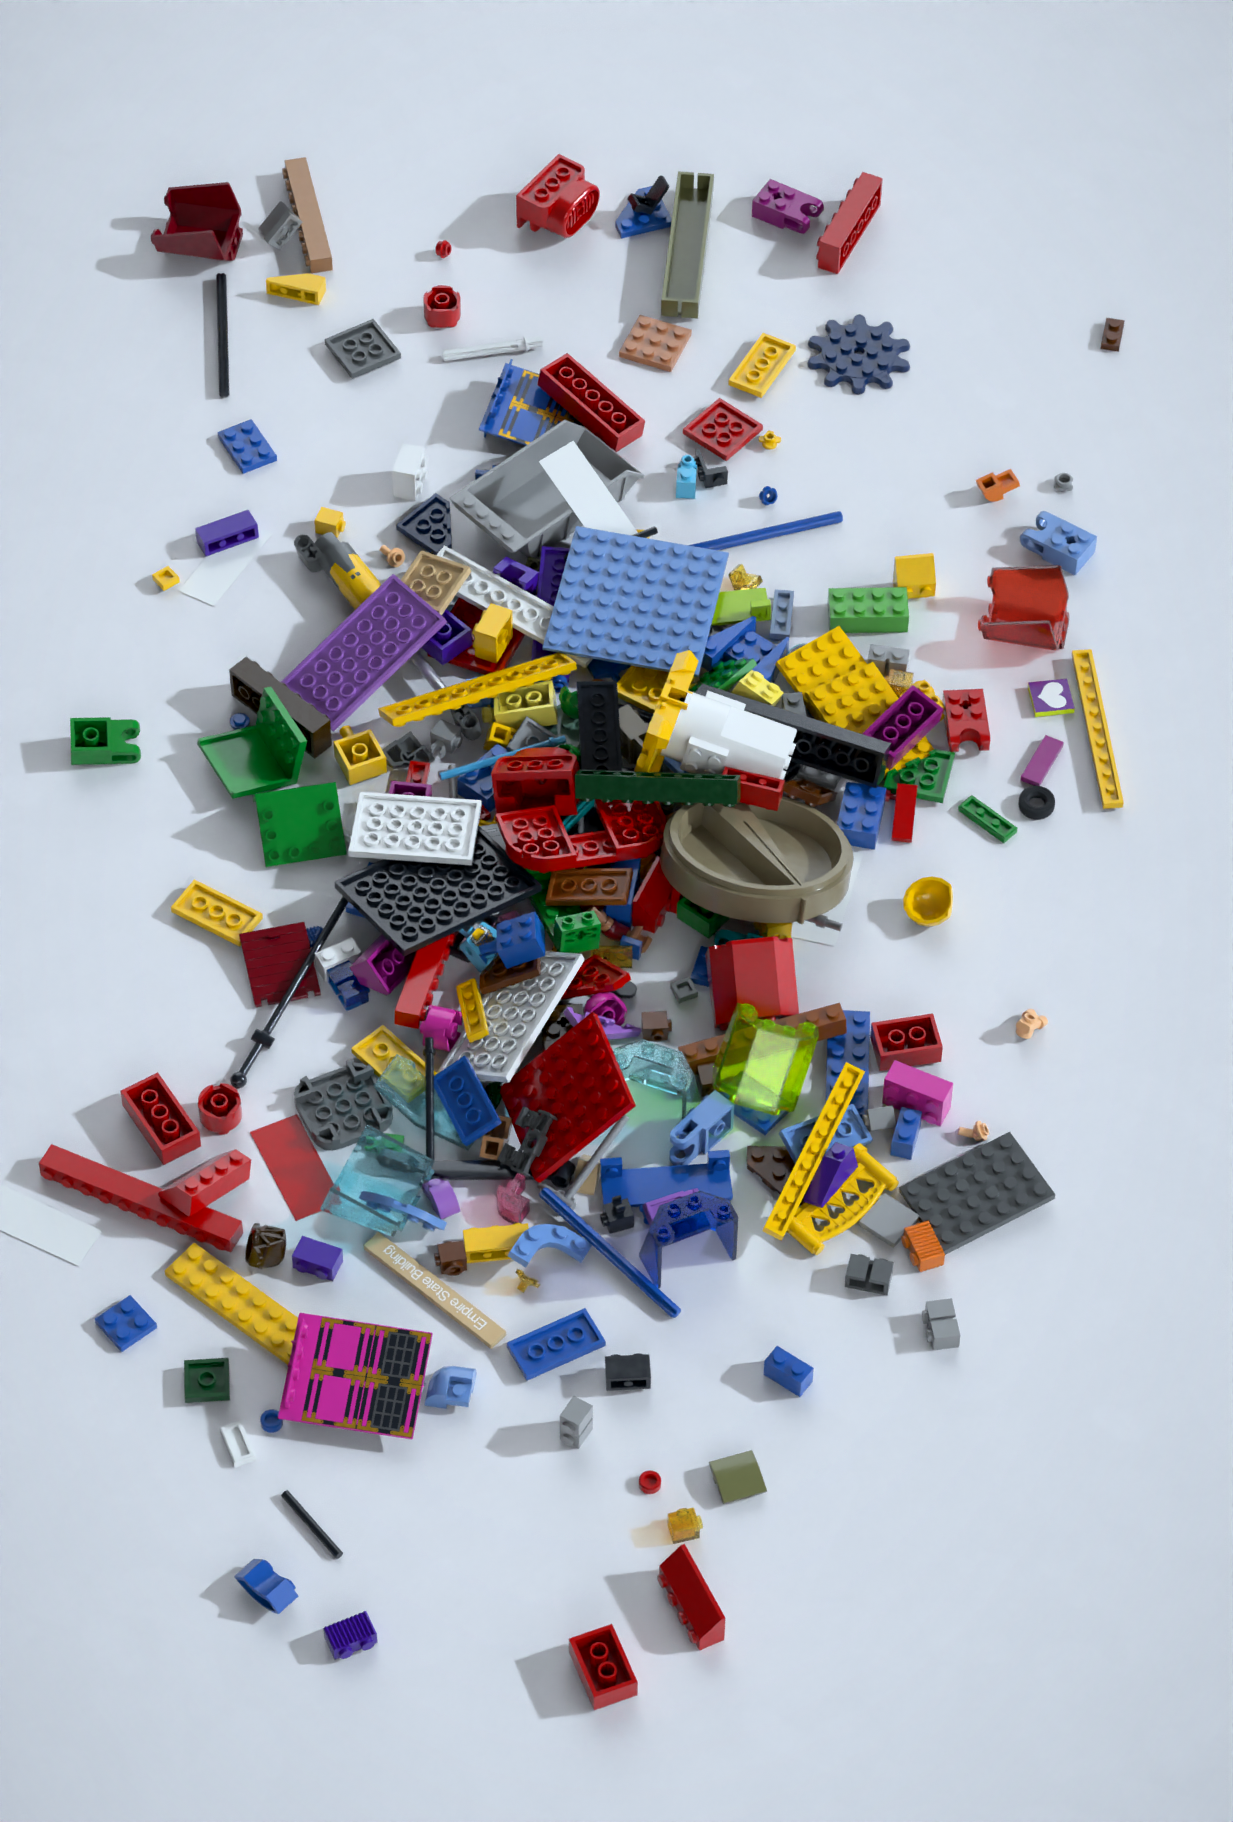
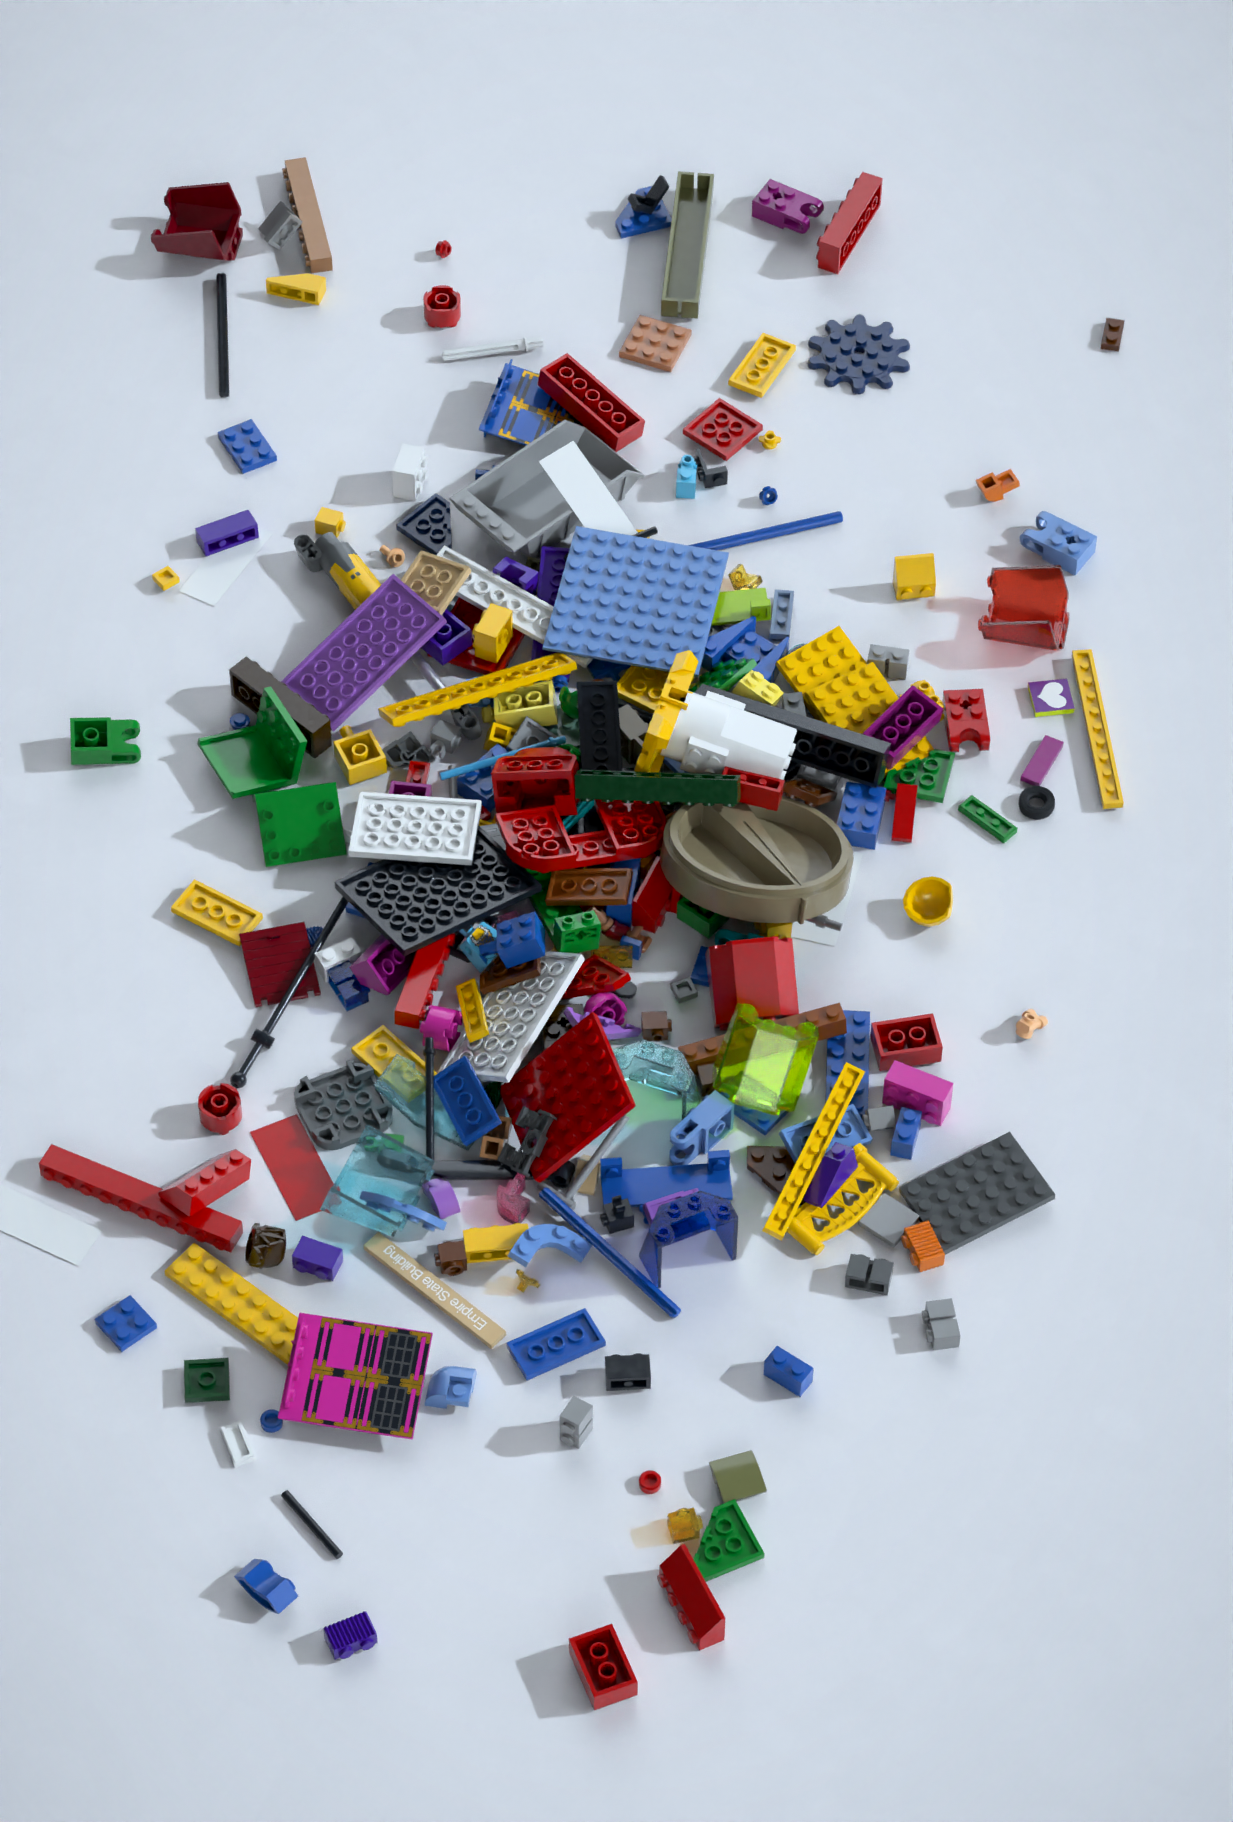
red brick [120,1072,201,1165] -> none
dark grey plate [325,319,401,379] -> none
red brick [516,154,600,238] -> none
bright green brick [827,587,909,633] -> none
clear yellow brick [885,669,914,698] -> none
light nougat plate [958,1121,989,1141] -> none
light grey plate [1054,473,1073,491] -> none
none -> green plate [693,1499,765,1582]

